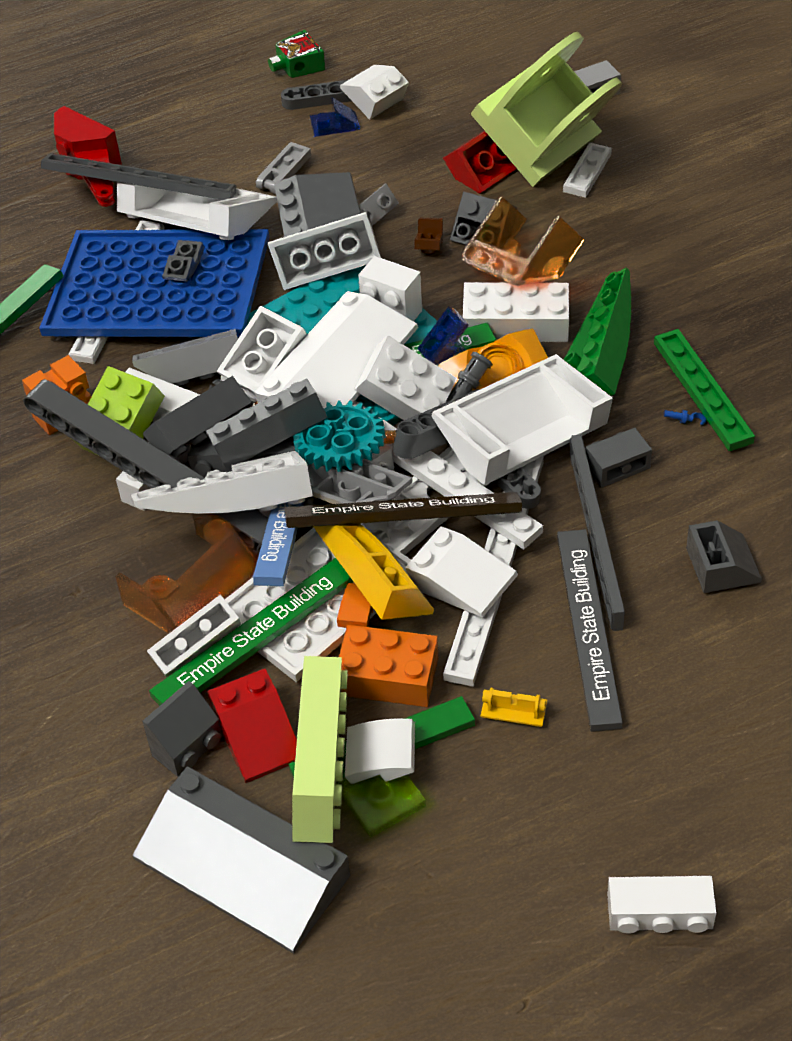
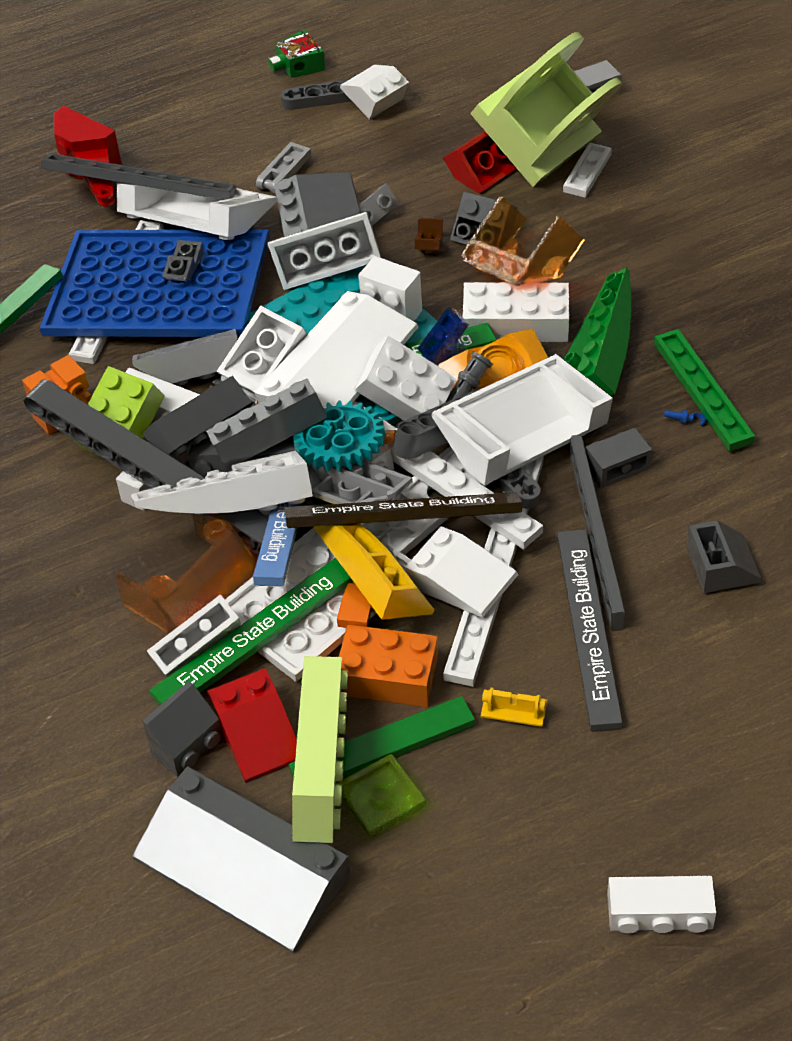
clear blue slope [310,97,360,137] -> none
white slope [345,718,415,784] -> none

